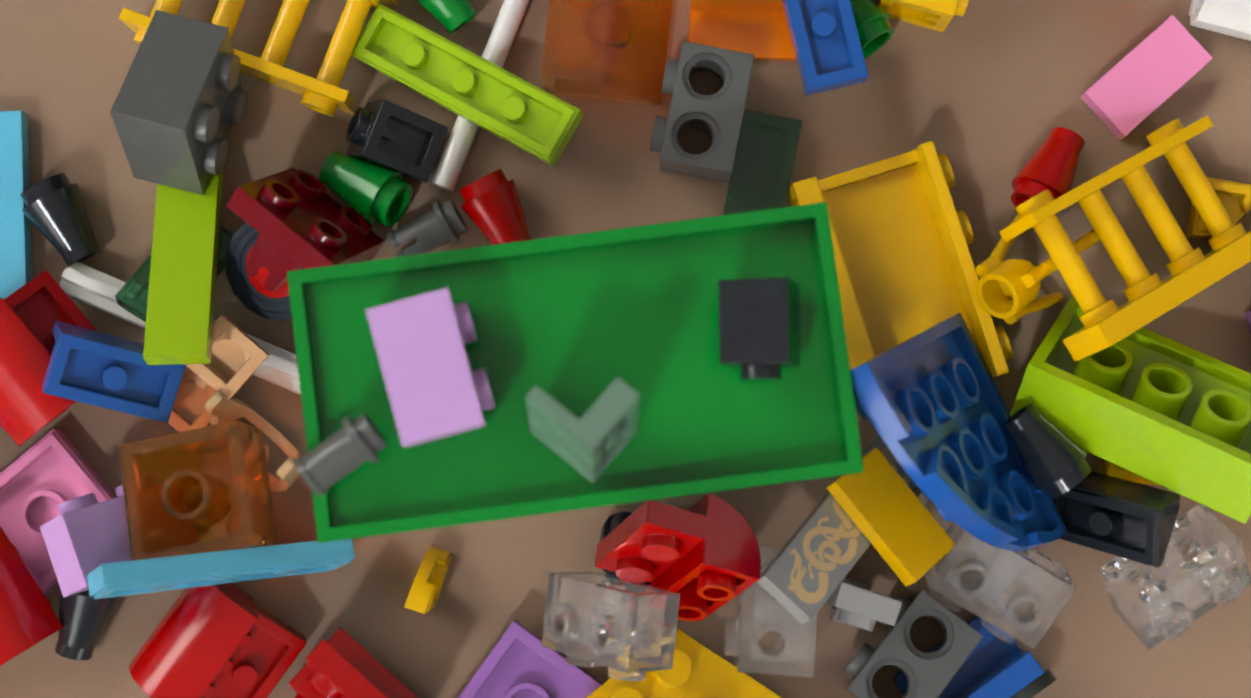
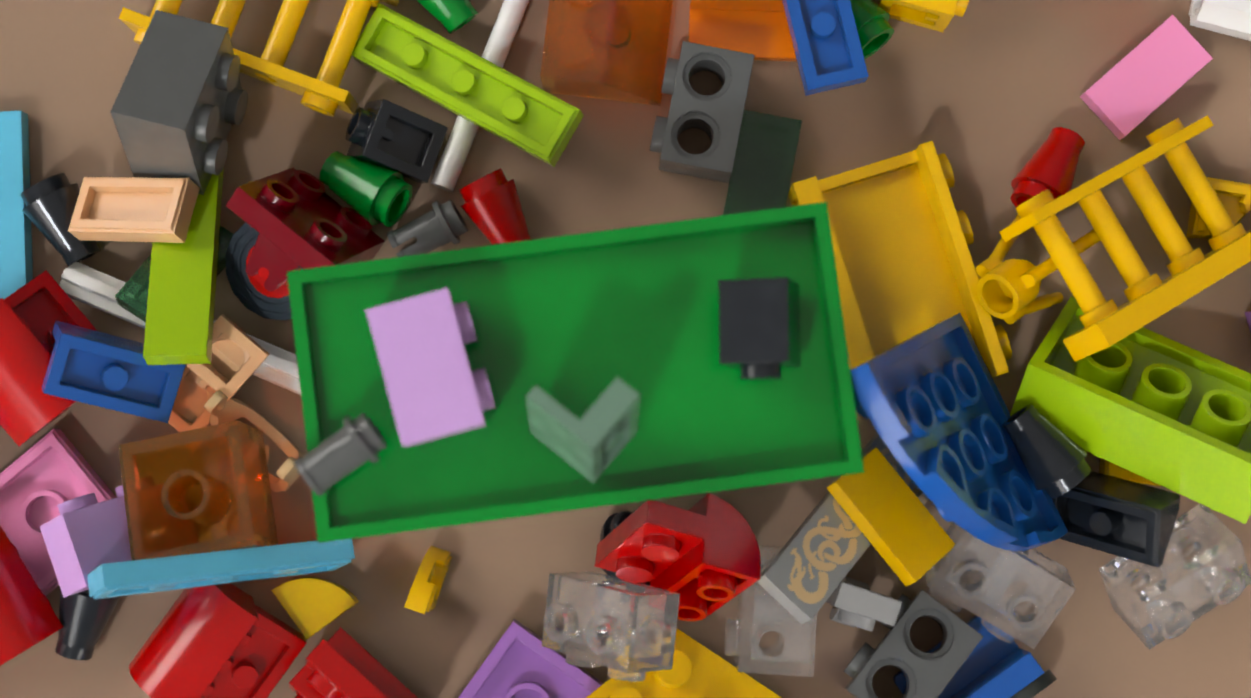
none -> light nougat tile [68,177,200,243]
none -> yellow tile [271,578,359,639]

